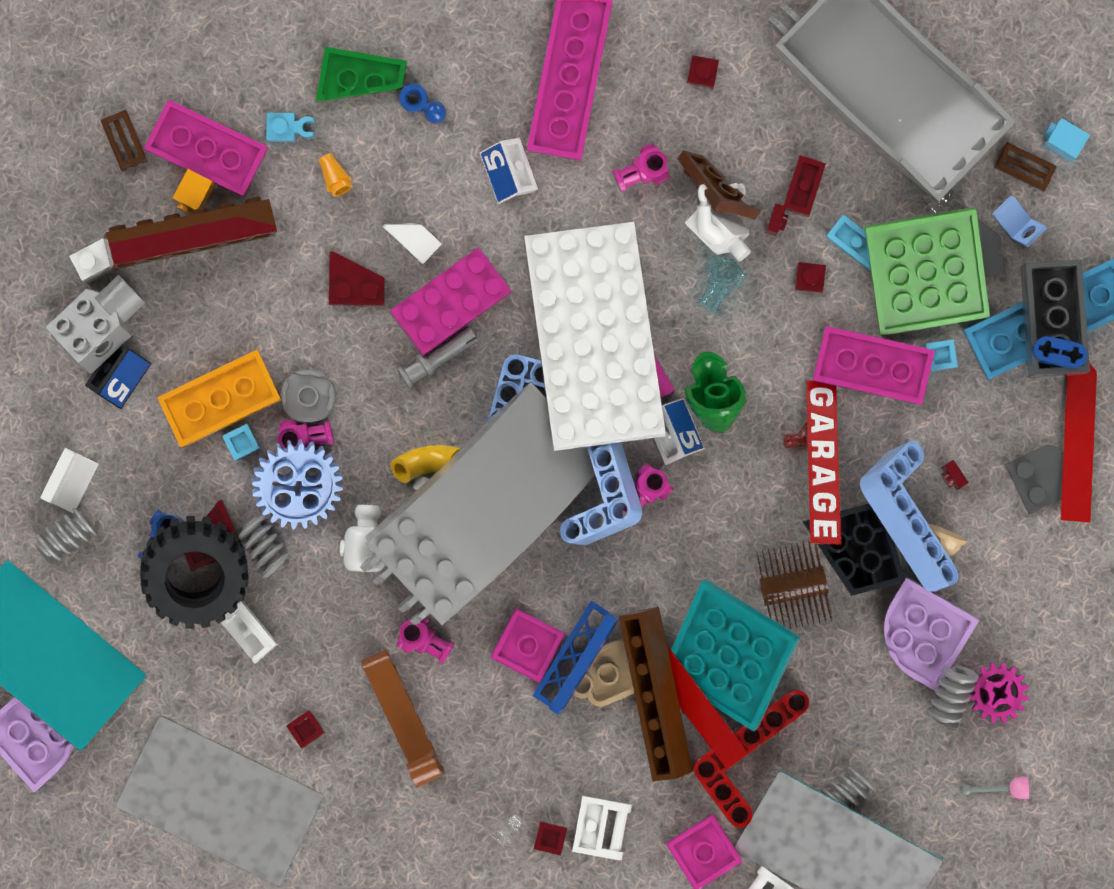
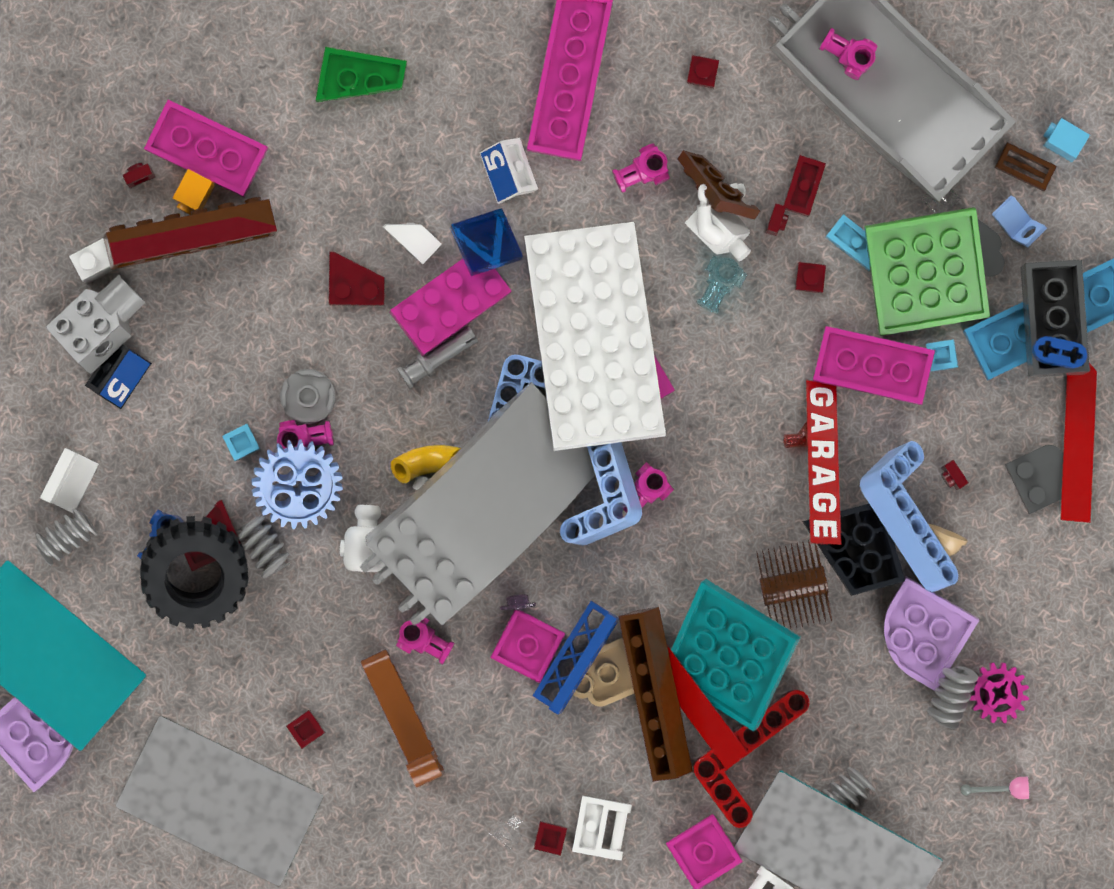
reddish brown tile [100,110,148,172] -> none
light orange plate [157,349,282,448] -> none
white hinge [220,601,279,664] -> none
medium azure plate [266,113,315,142] -> none
light orange cone [318,153,352,197] -> none
blue plate [399,84,446,124] -> none
panel [654,398,705,465] -> none
green head [685,352,747,434] -> none
none -> dark red plate [123,163,155,189]
none -> clear blue tile [450,208,523,276]
none -> clear purple plate [500,594,536,610]
none -> dark pink connector [819,28,878,80]

